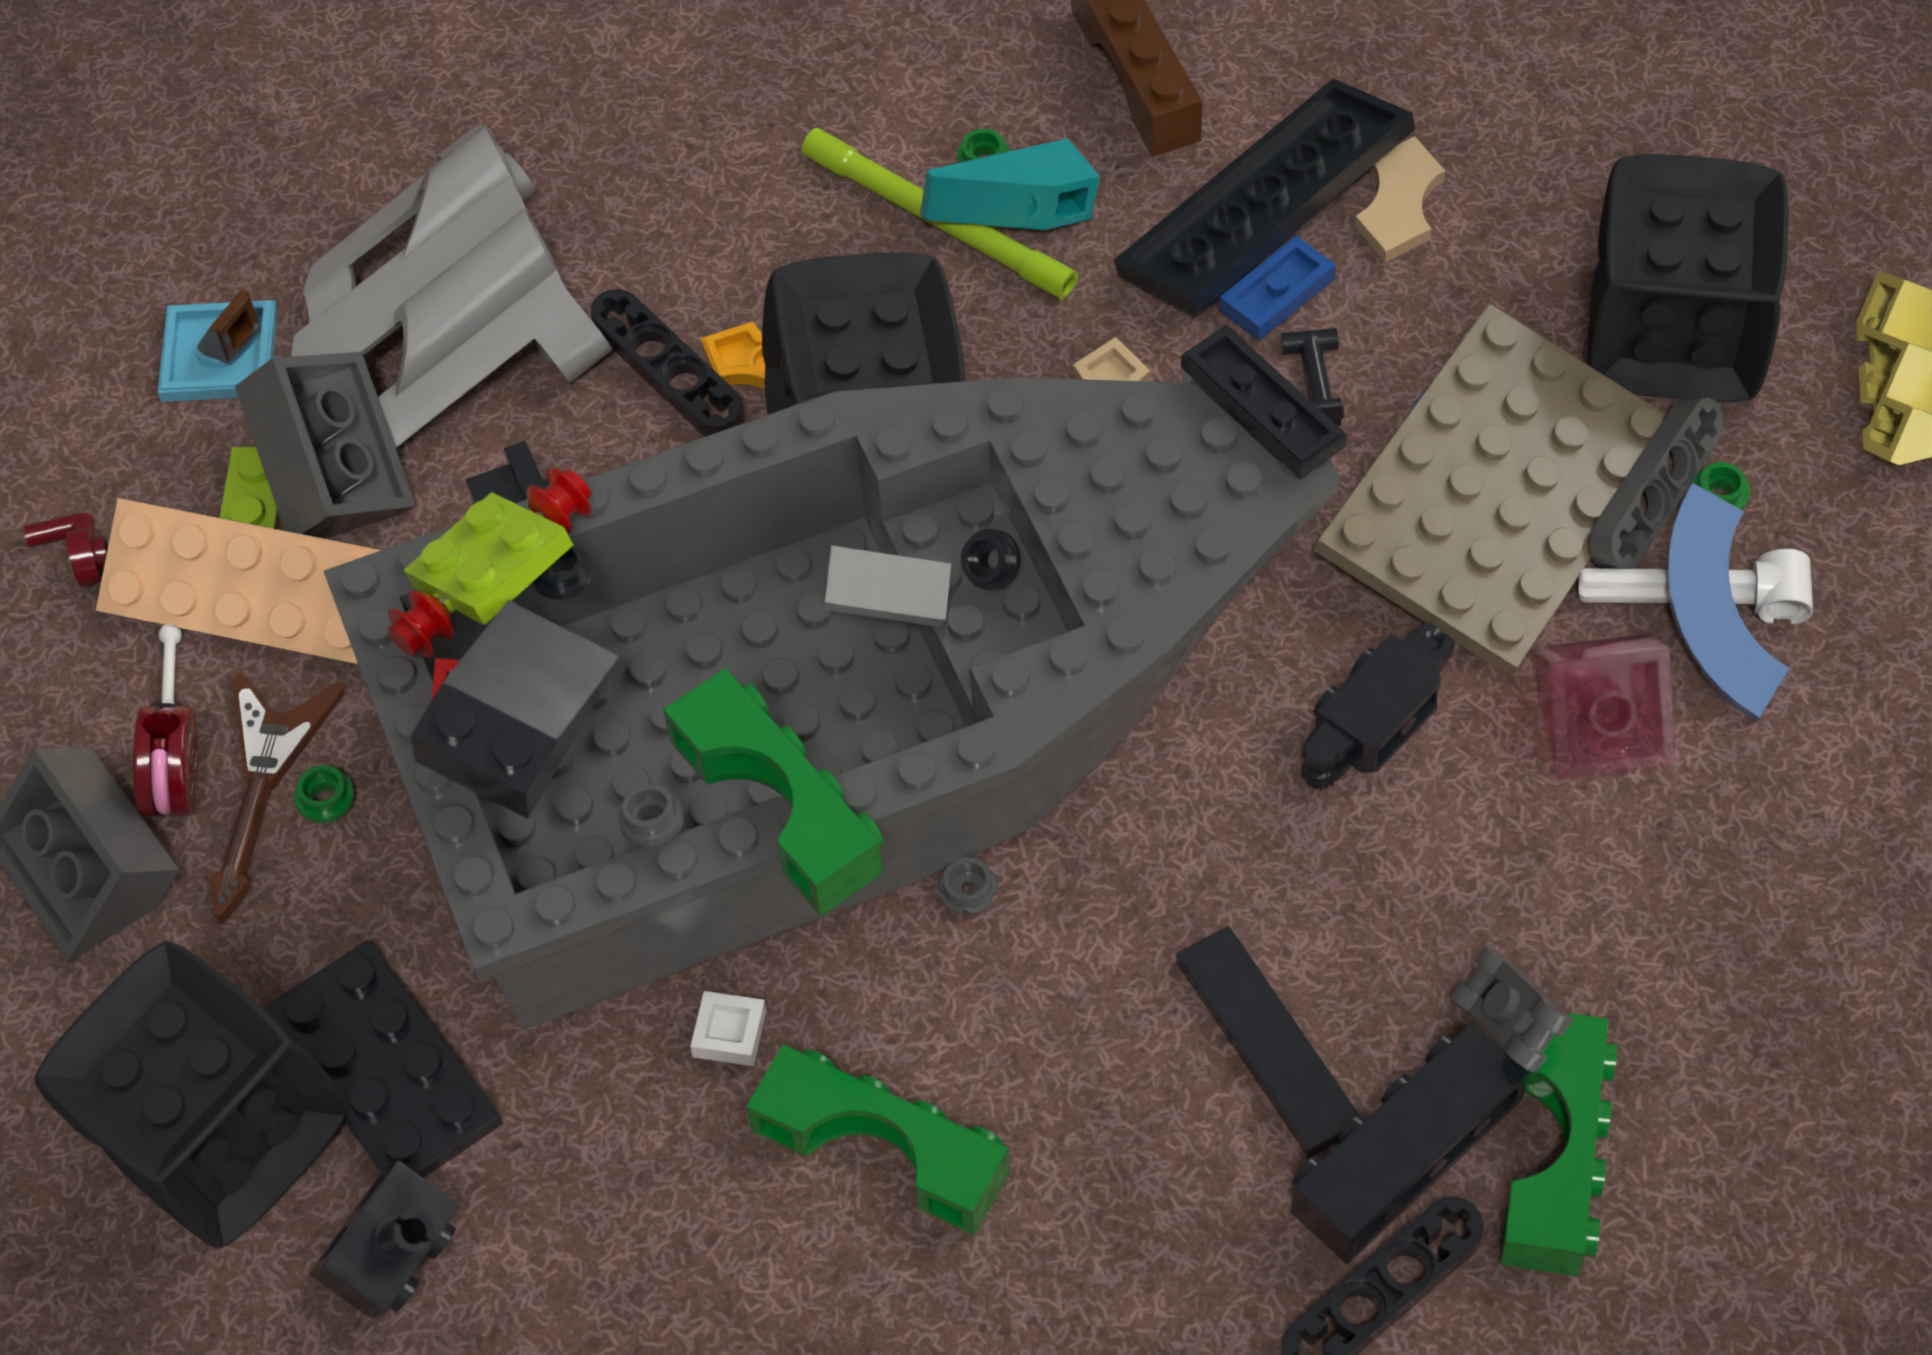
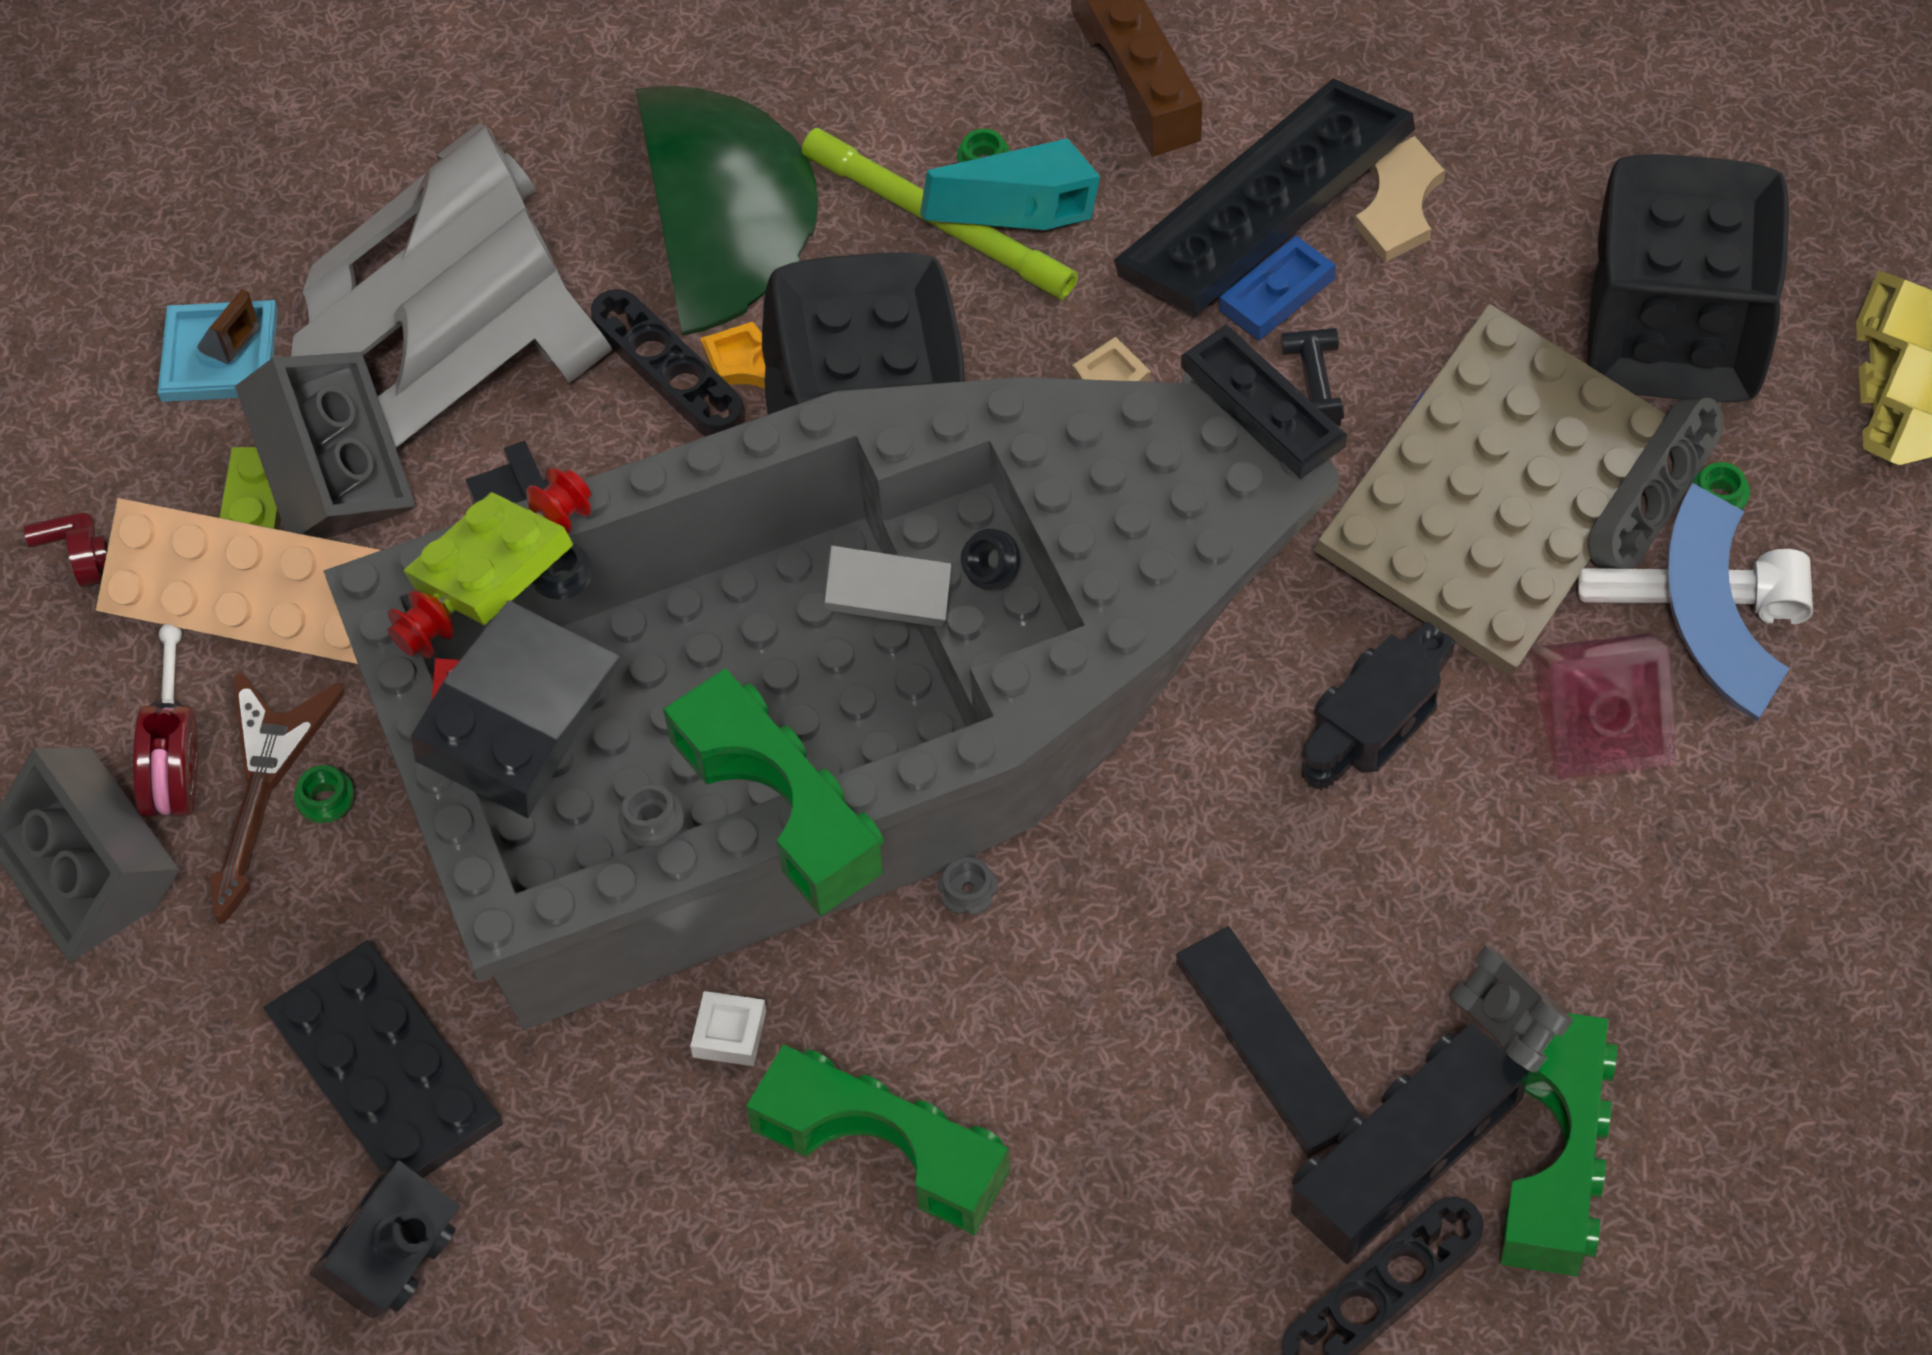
black piece [35,940,347,1248] -> none
none -> dark green brick [635,86,818,336]

